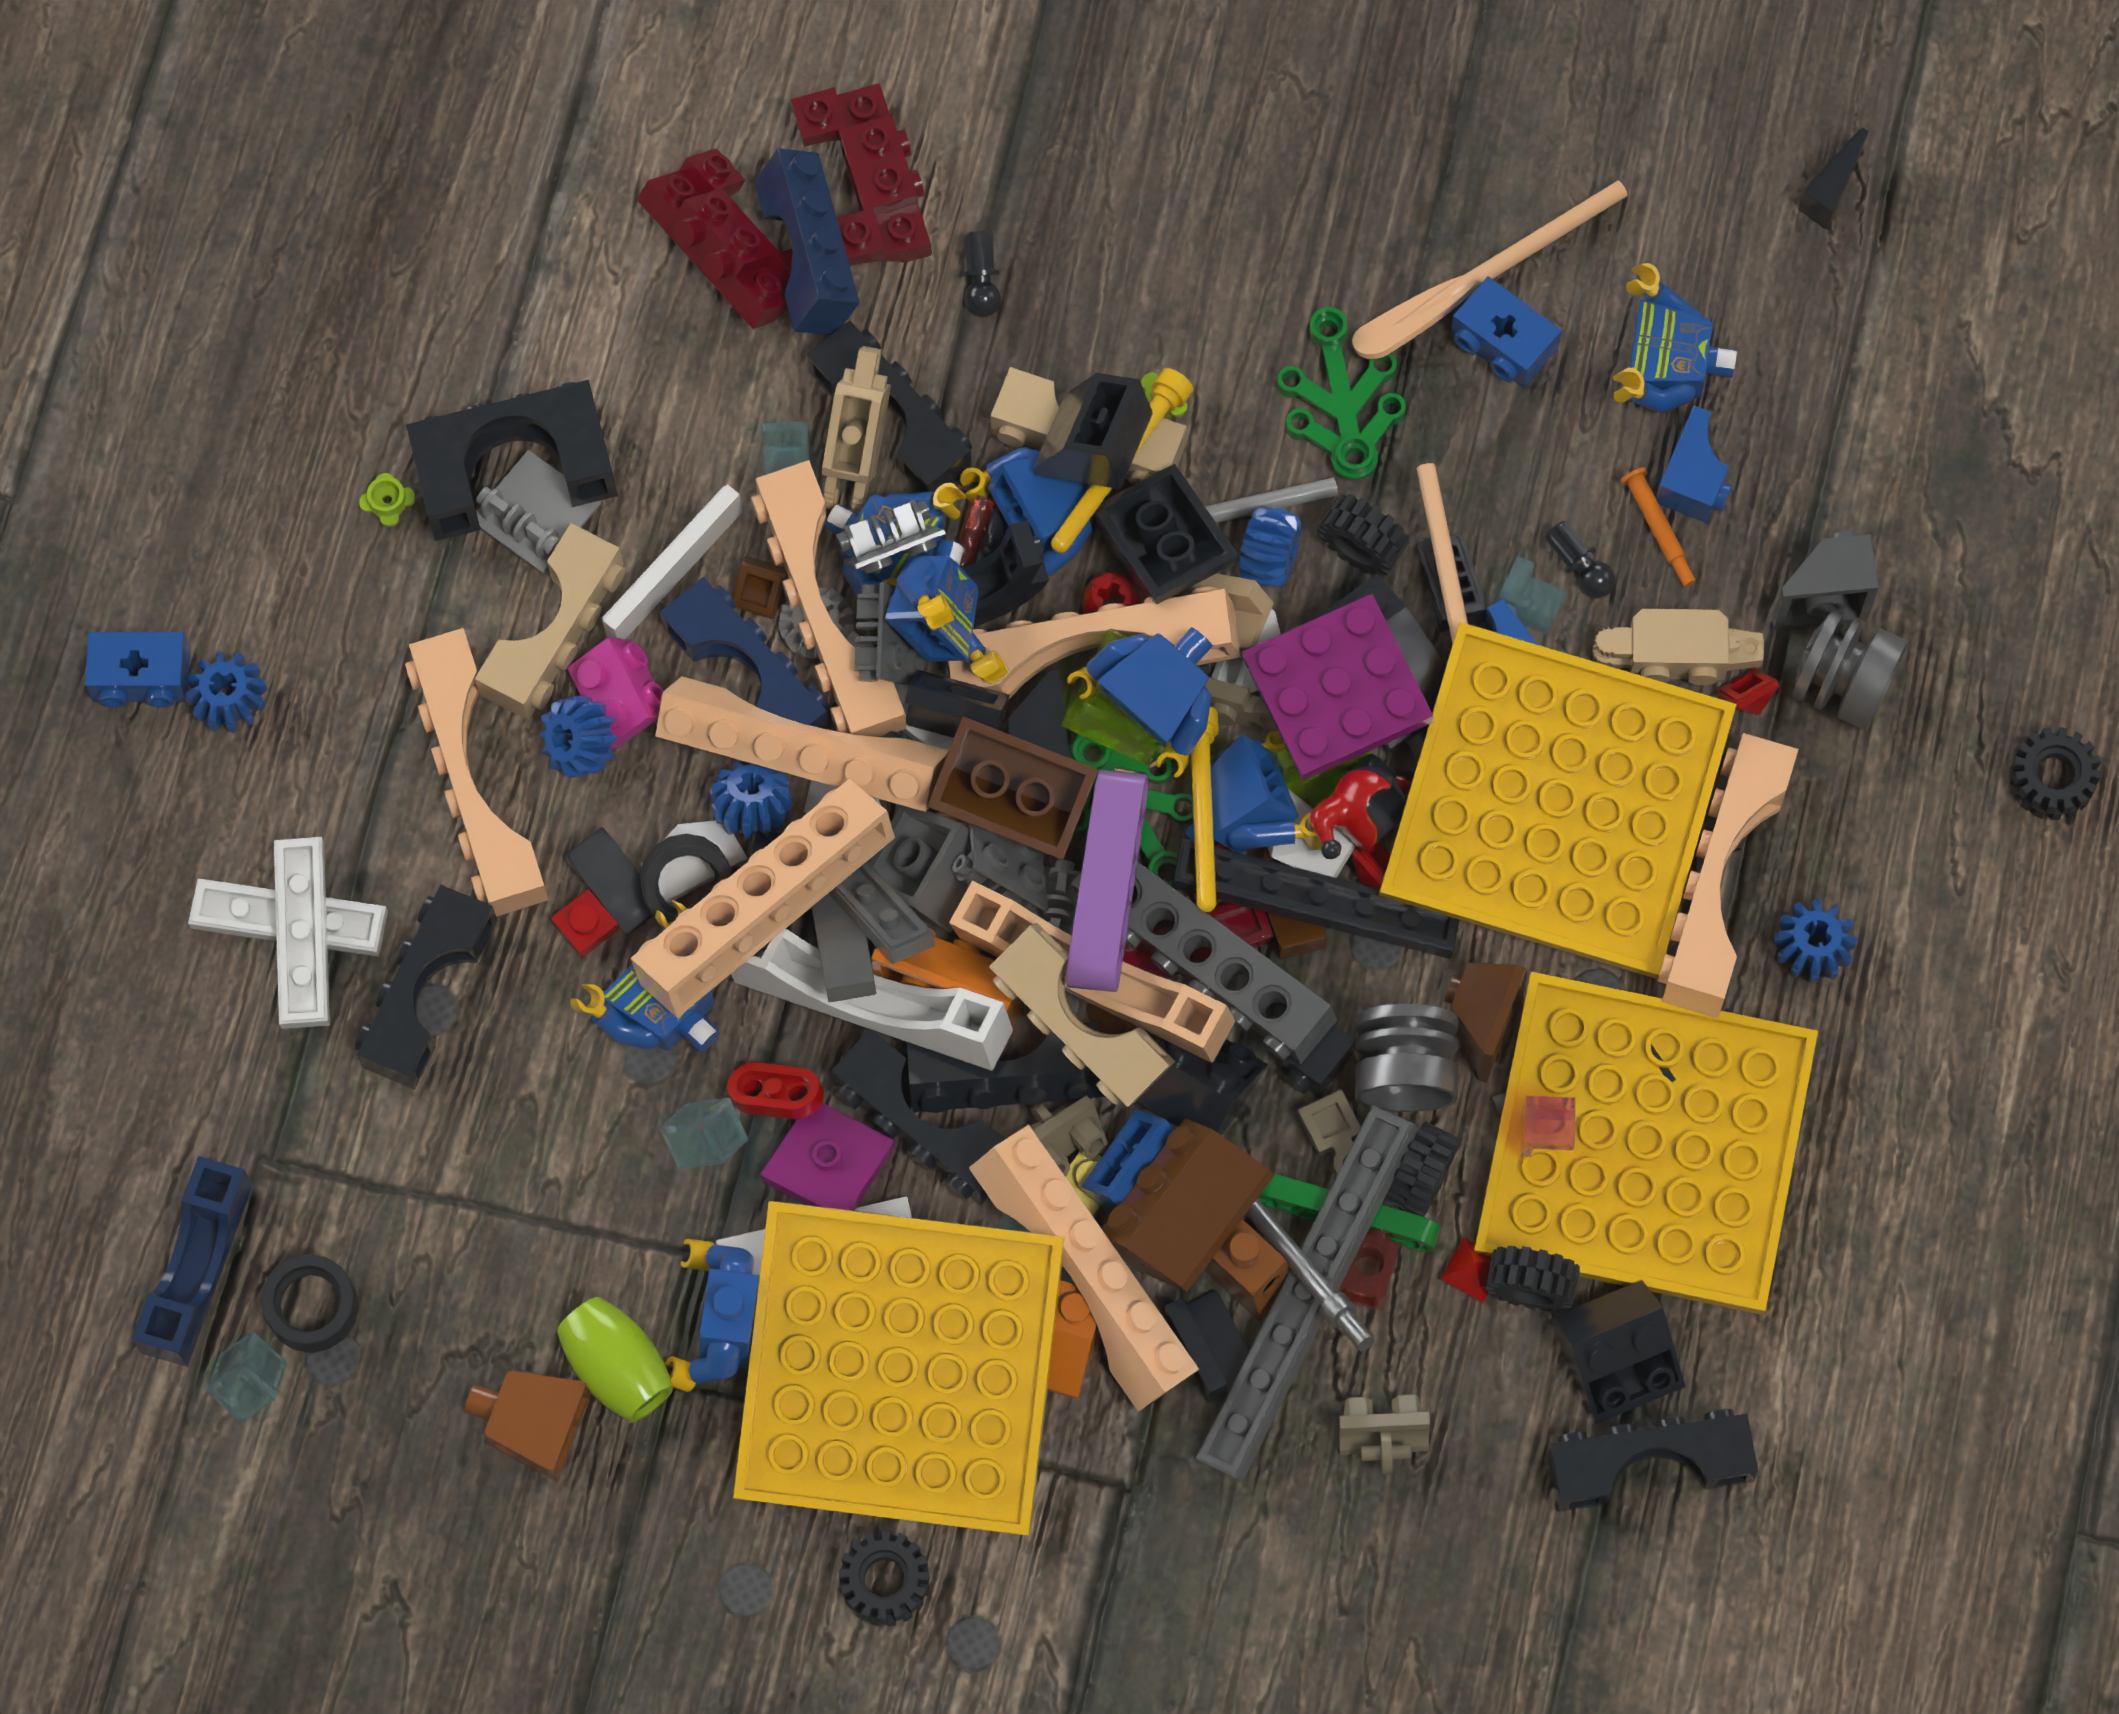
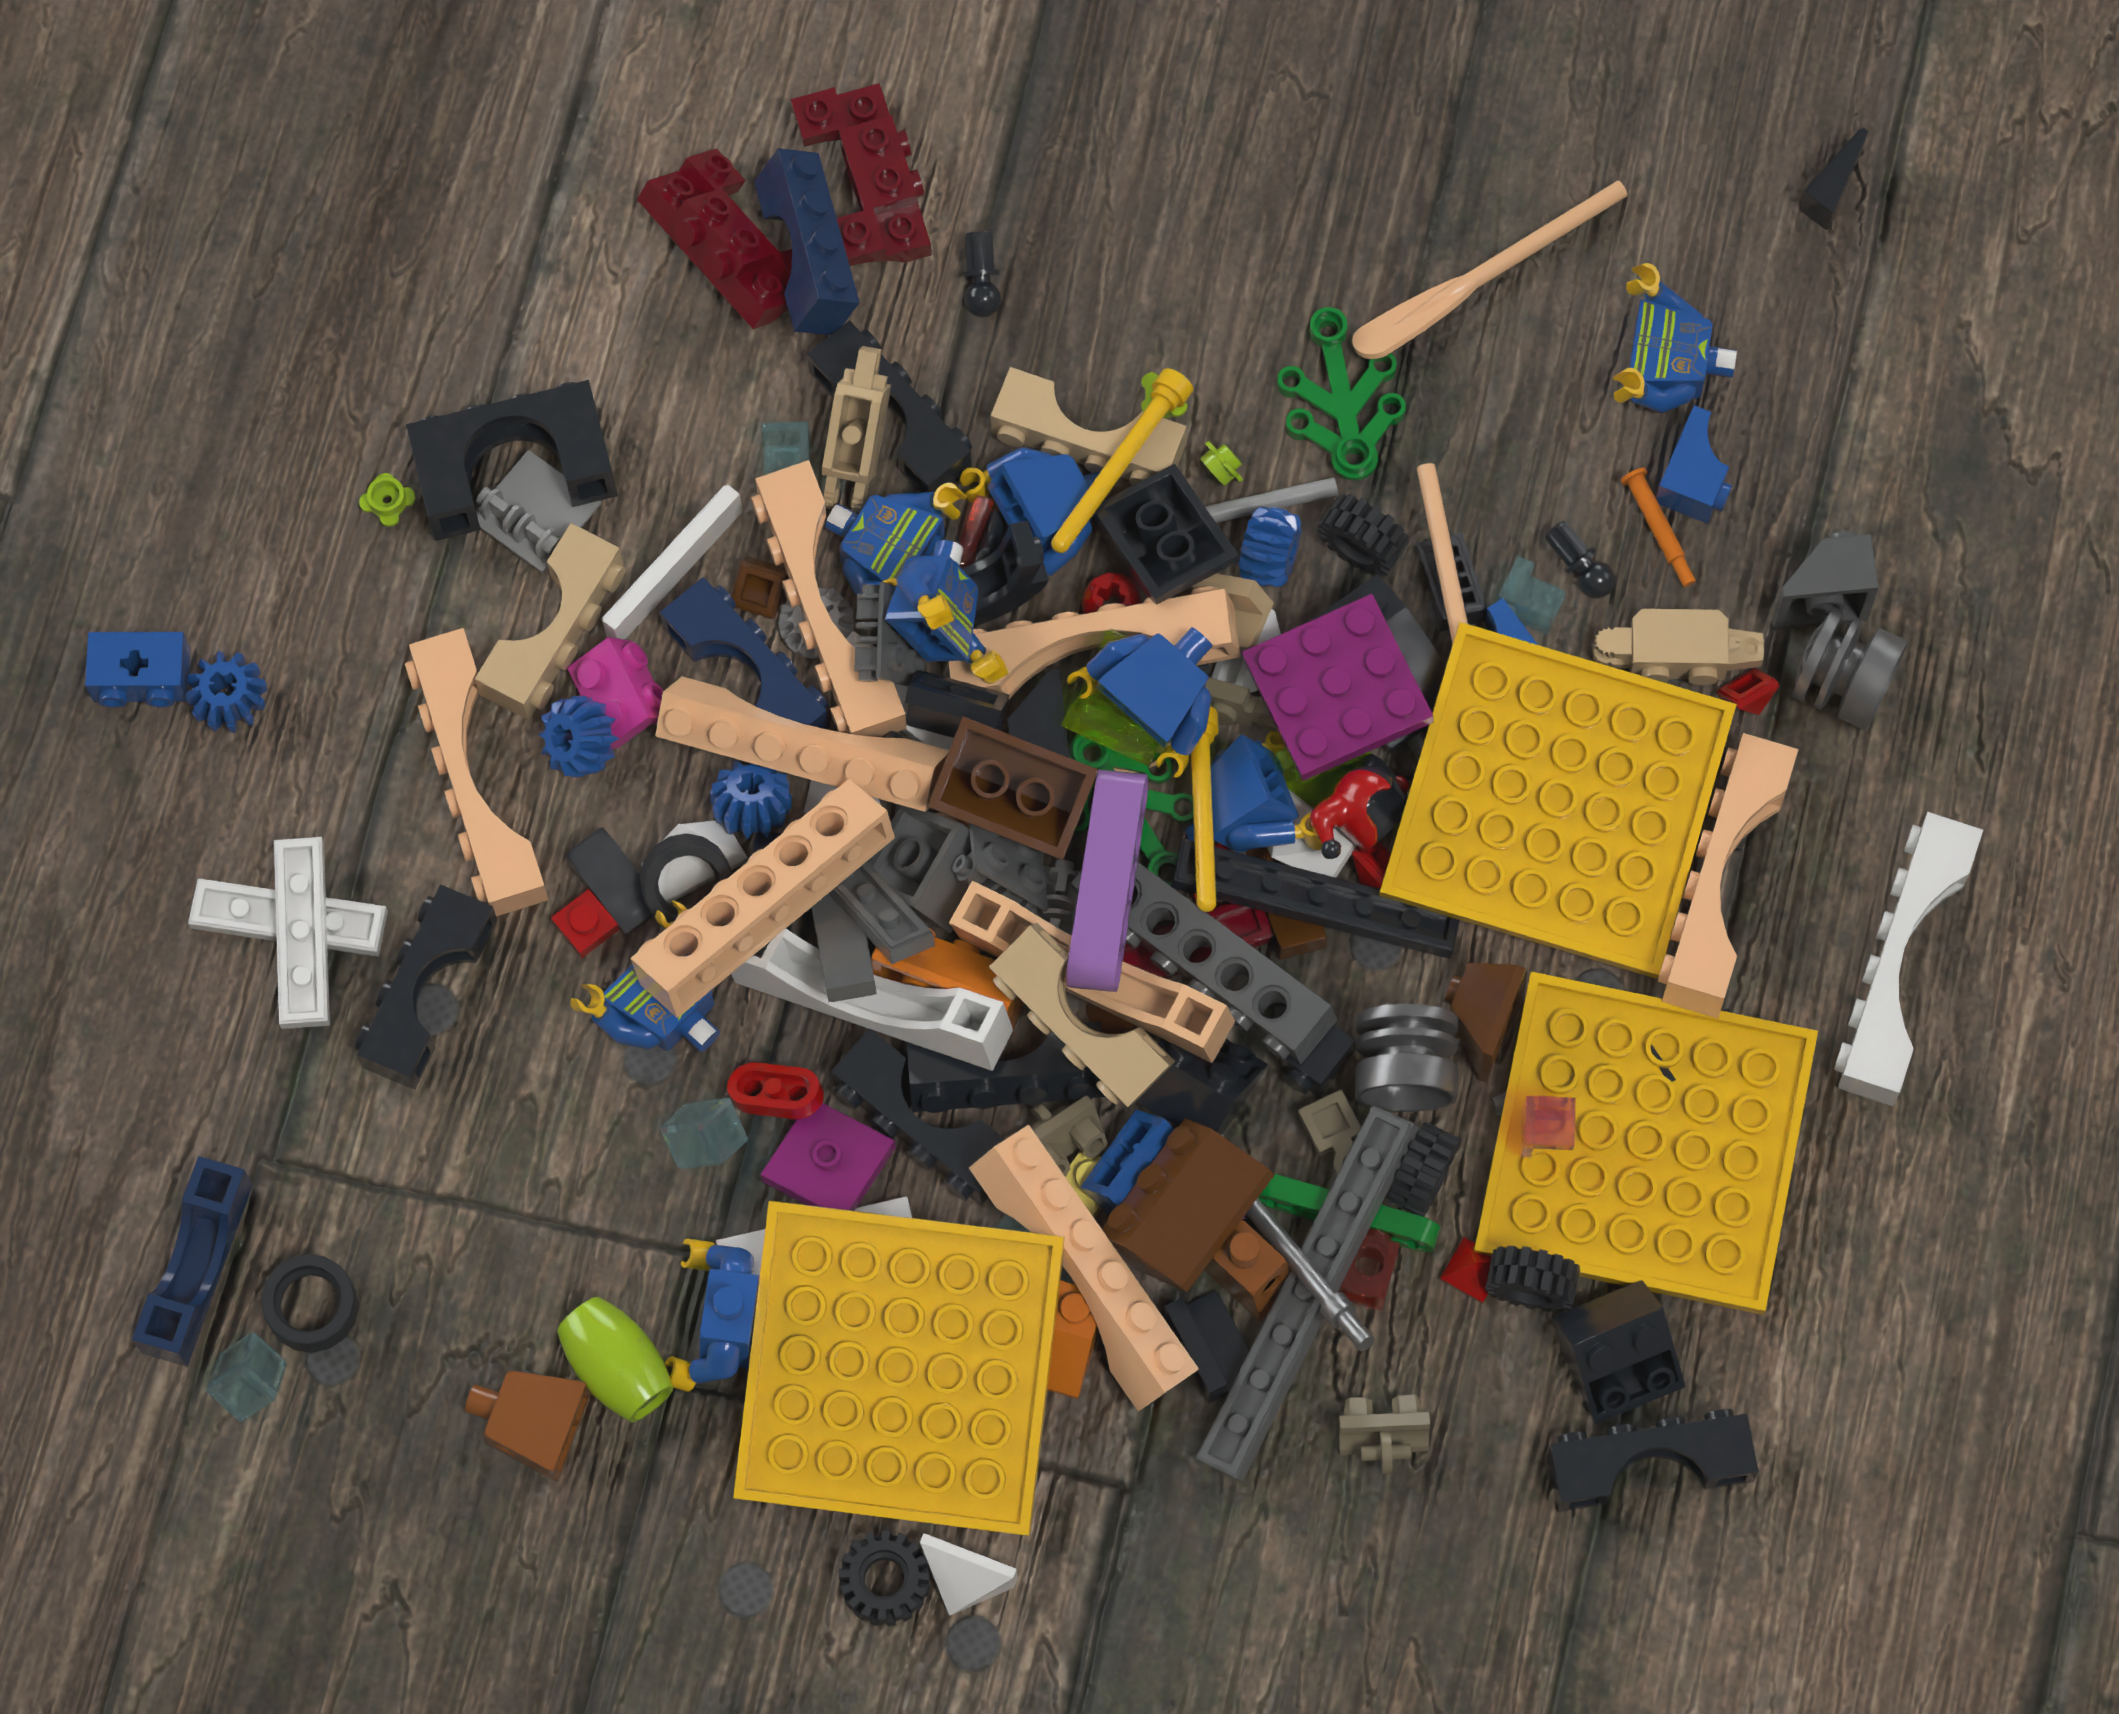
hinge [836,499,946,573] -> none
black slope [1032,373,1153,489] -> none
blue brick [1451,276,1562,389] -> none
blue gear [1773,898,1857,983] -> none
black tyre [2009,727,2101,820] -> none
none -> white slope [920,1533,1018,1616]
none -> lime plate [1200,440,1244,486]
none -> white arch [1834,812,1983,1106]

